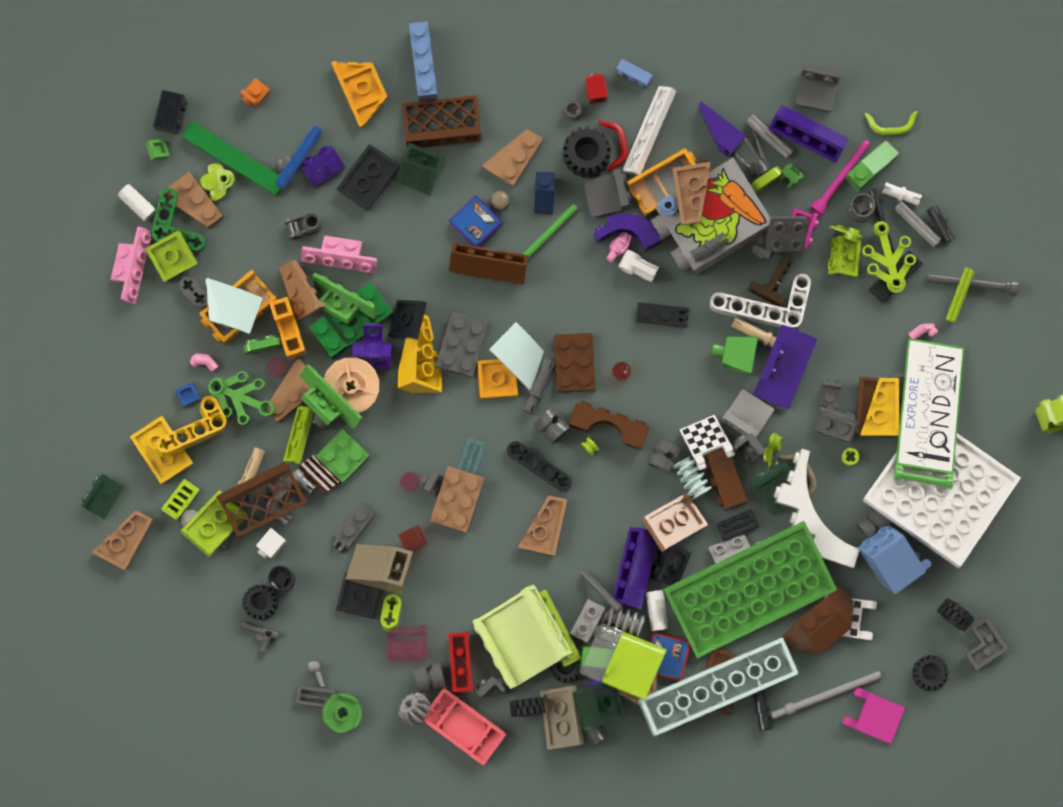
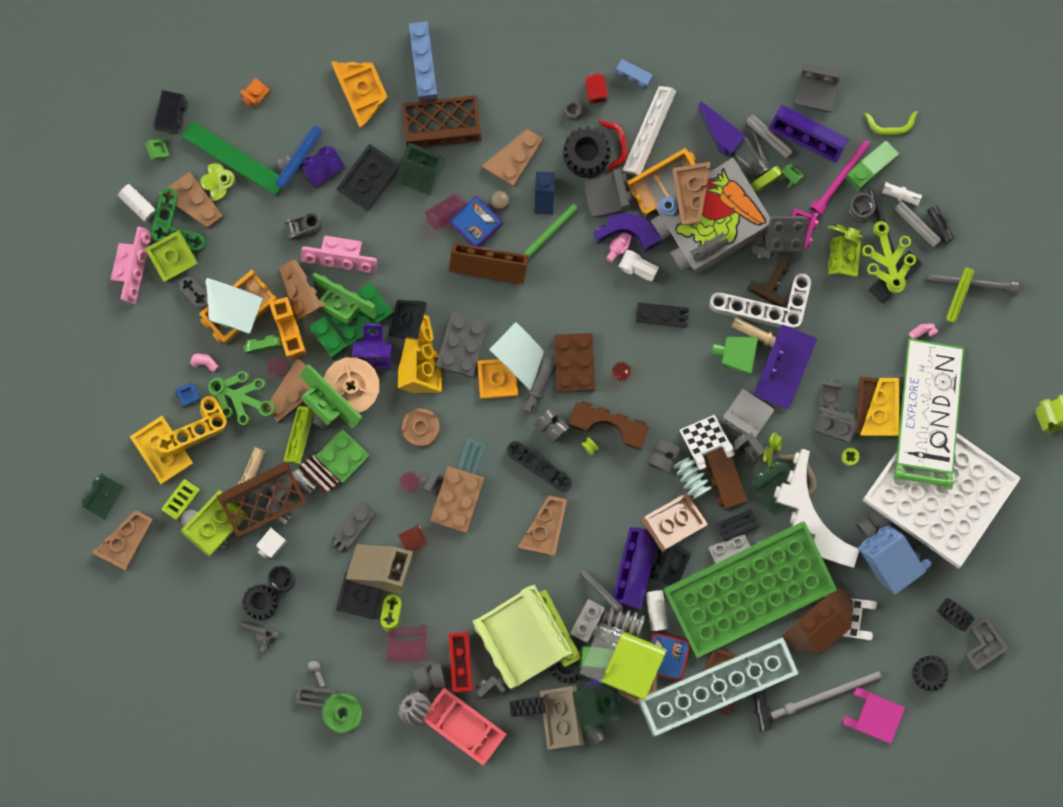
none -> medium nougat tile [402,408,440,447]
none -> clear pink slope [425,193,467,231]

